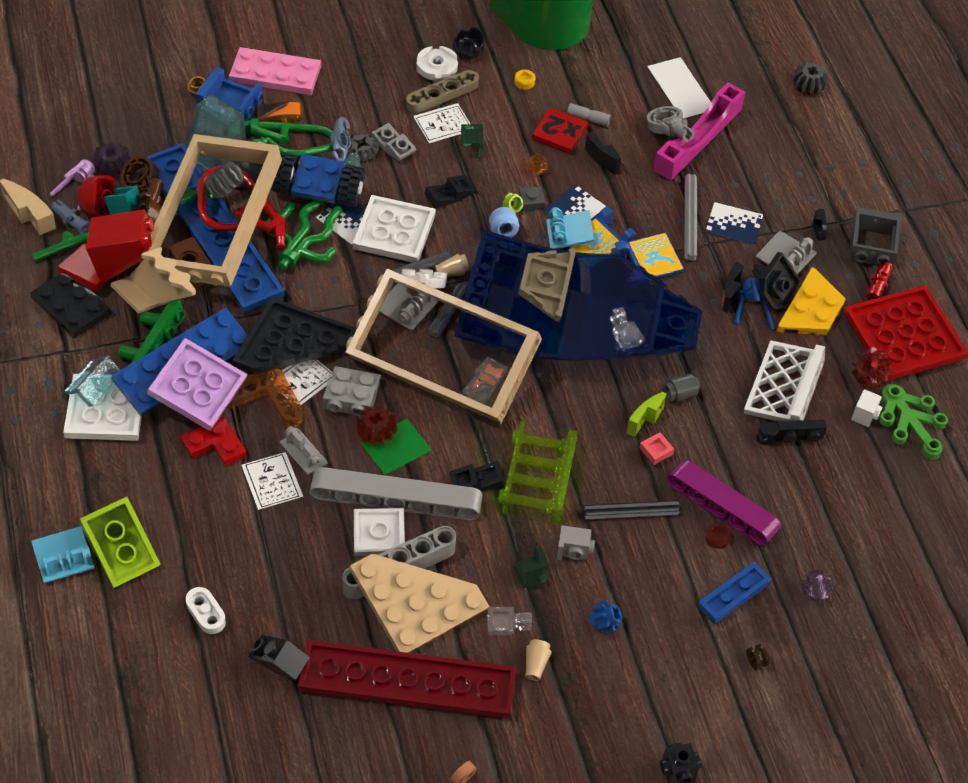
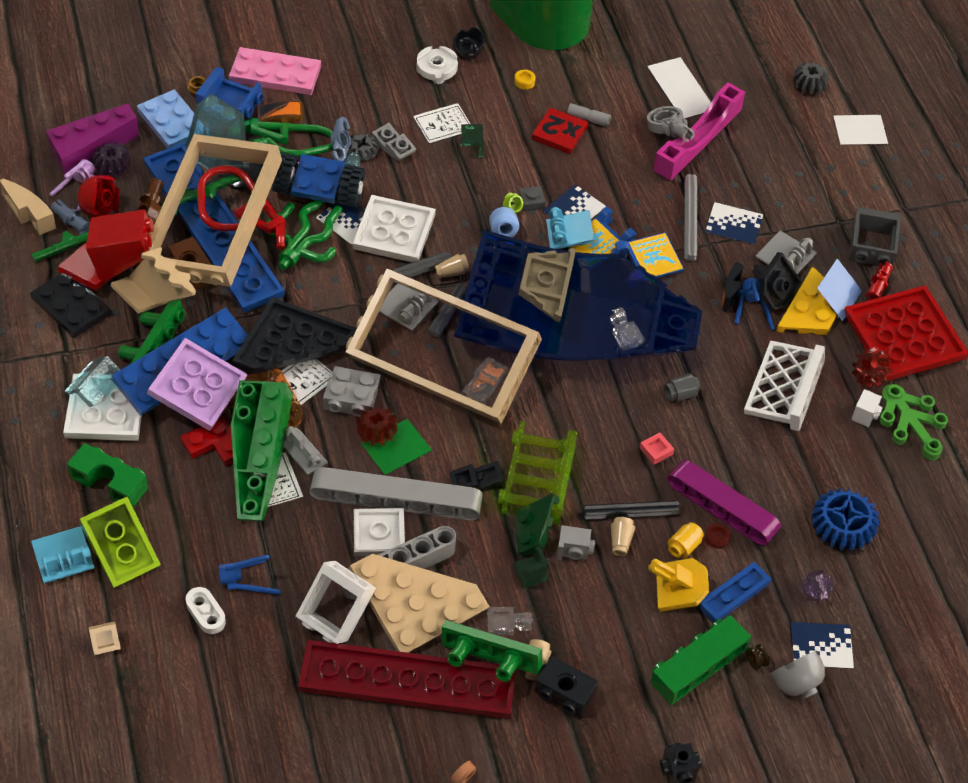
teal window [104,186,141,215] -> none
reddish brown pin [120,155,159,195] -> none
dark grey gear [205,162,244,198] -> none
black slope [248,635,310,680] -> none
white plate [401,269,447,288] -> none
dark tan beam [406,70,479,113] -> none
black slope [424,175,476,208] -> none
clear orange plate [526,154,548,175] -> none
black slope [585,132,621,175] -> none
blue gear [590,600,622,634] -> none
lime slope [626,392,667,437] -> none
black hinge [756,420,827,445] -> none
black tile [812,209,827,241] -> none
none -> magenta wedge [46,103,139,175]
none -> green arch [67,443,148,507]
none -> tan plate [89,621,121,655]
none -> light blue plate [137,89,207,149]
none -> blue plant [219,555,281,595]
none -> green wedge [231,380,293,522]
none -> white window [296,561,376,644]
none -> green plate [441,620,542,682]
none -> dark green wing [515,493,560,557]
none -> black brick [535,656,598,718]
none -> tan cone [611,517,635,556]
none -> yellow piece [648,558,709,612]
none -> green brick [650,615,752,706]
none -> yellow brick [667,522,704,559]
none -> light grey cylinder [771,651,825,699]
none -> dark blue sticker [791,622,854,668]
none -> blue gear [811,488,879,552]
none -> sticker [817,259,862,321]
none -> white sticker [834,115,888,145]

